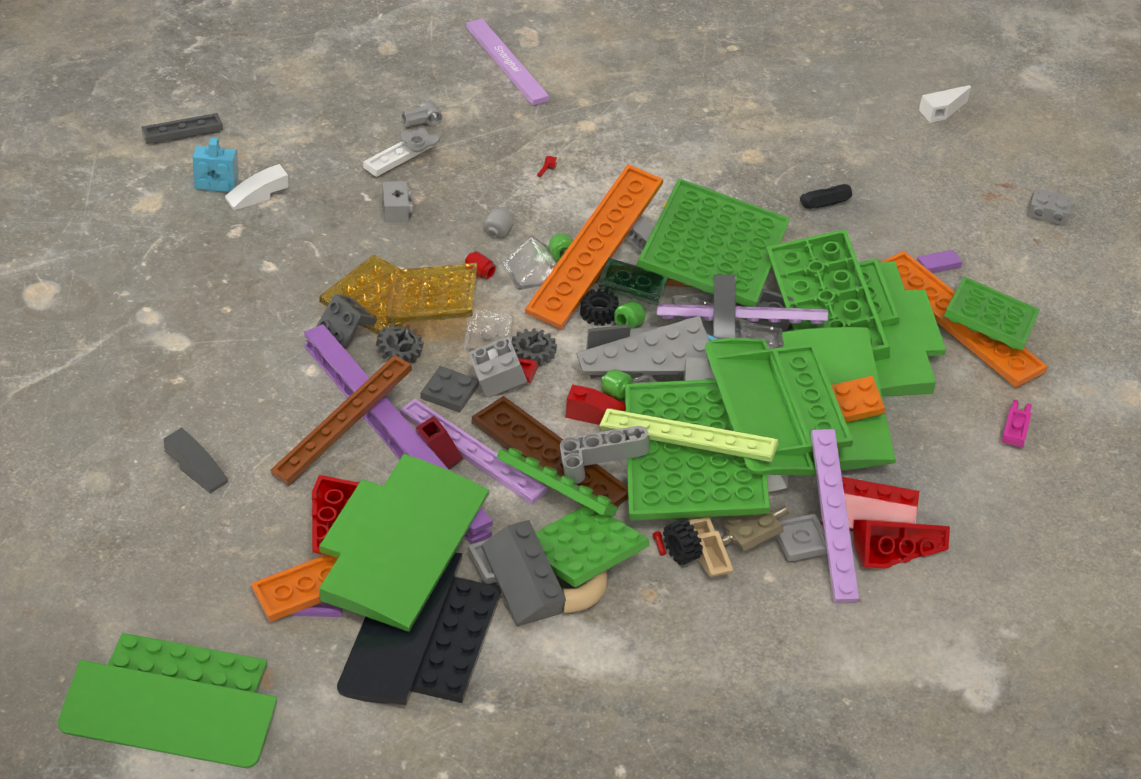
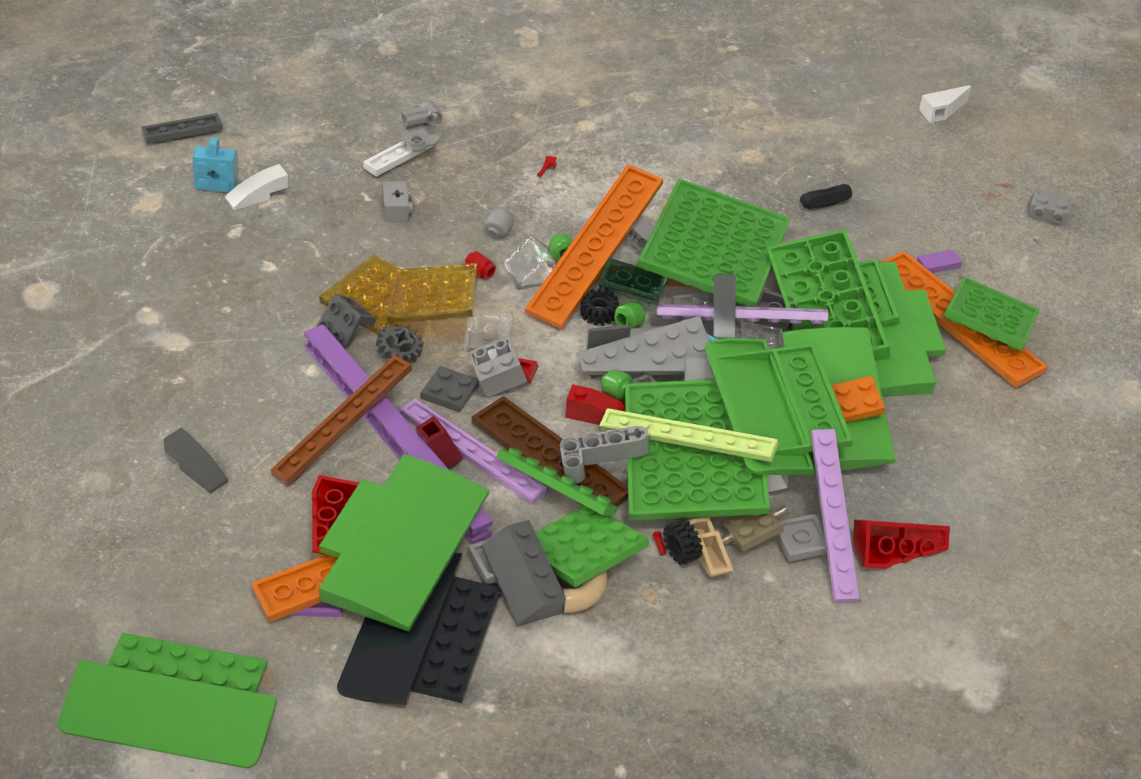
lavender tile [466,19,549,106] -> none
dark grey gear [512,328,557,366] -> none
slope [820,477,920,531] -> none
dark pink hinge [1001,399,1032,448] -> none

